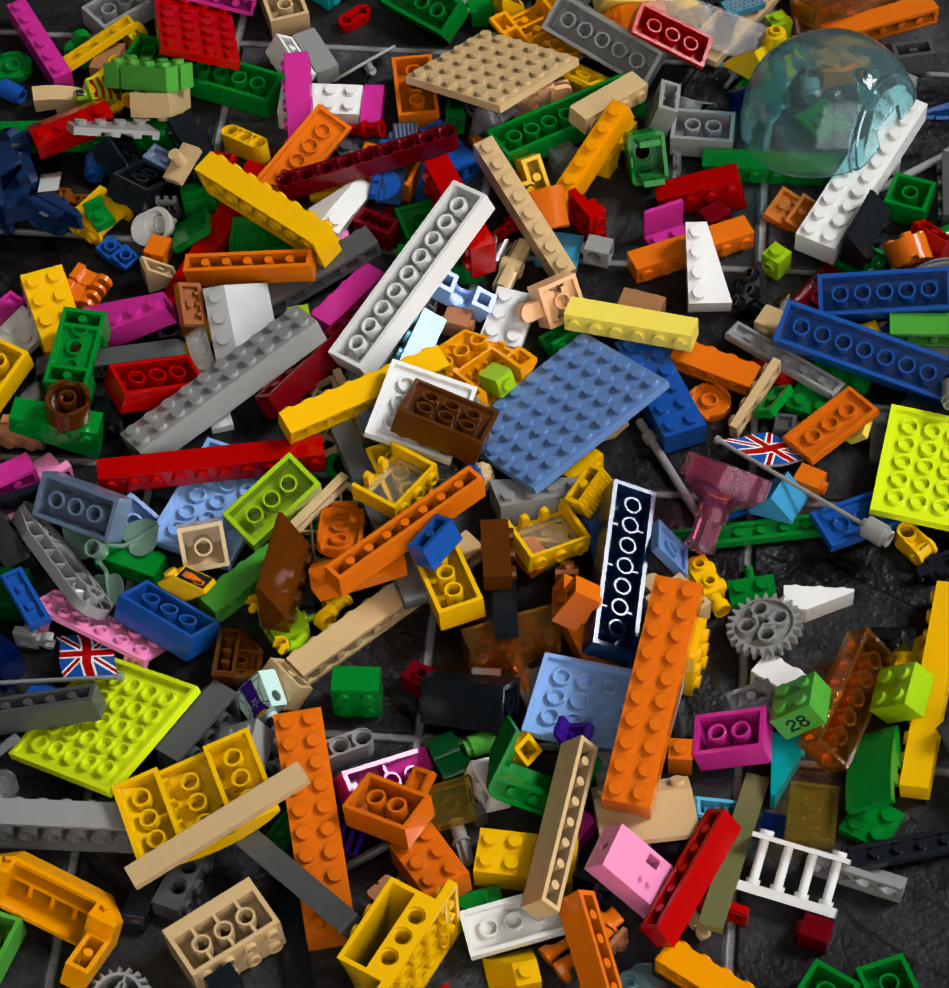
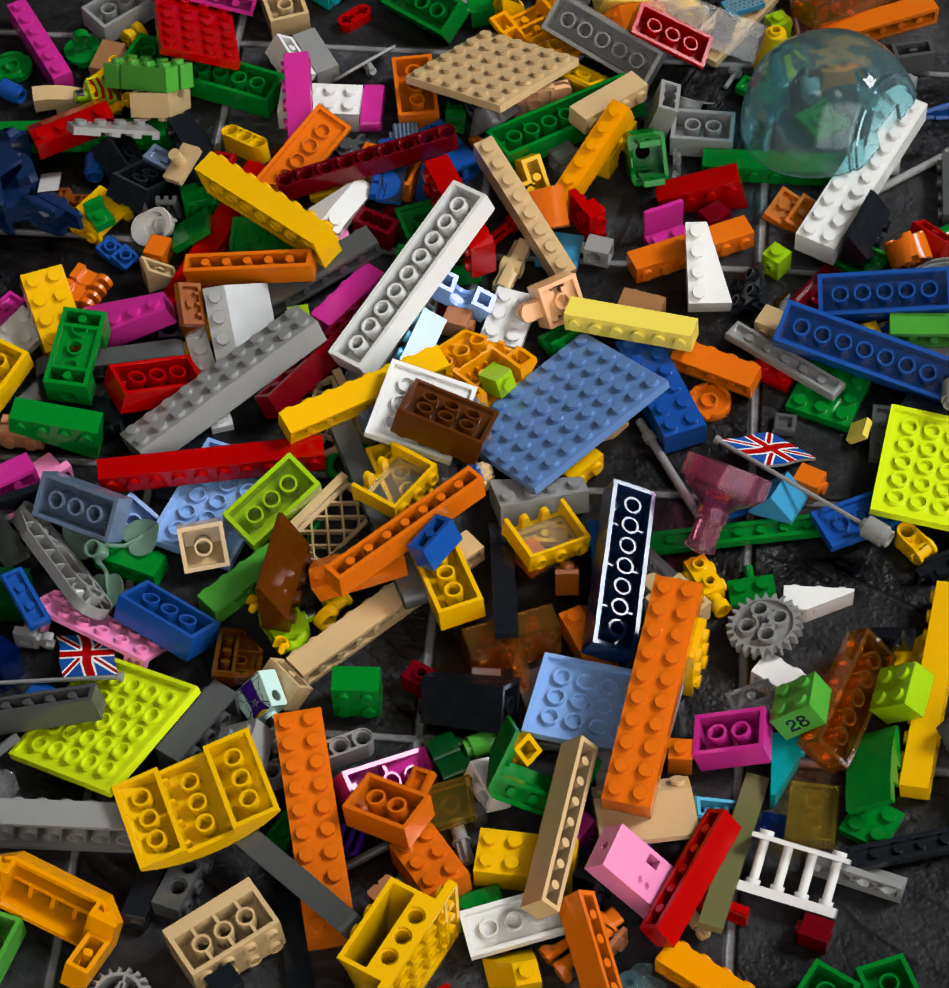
reddish brown brick [45,379,91,433] -> none
yellow tile [63,14,138,71] -> none
tan tile [124,761,311,890] -> none
yellow slope [158,566,216,601] -> none
orange tile [316,501,366,558] -> none
red pin [347,120,386,139] -> none
reddish brown wedge [480,518,517,591] -> none
flat silver piece [493,235,512,265] -> none
orange brick [551,573,602,632] -> none
dark purple bracket [553,716,595,745] -> none
yellow brick [563,462,613,518] -> none
medium blue tile [651,519,688,578] -> none
yellow slope [724,45,775,80] -> none
clear blue tile [727,85,751,112] -> none
tan plate [728,357,781,438] -> none
green plate [752,384,794,419] -> none
orange tile [782,386,880,466] -> none
green brick [884,172,937,226] -> none

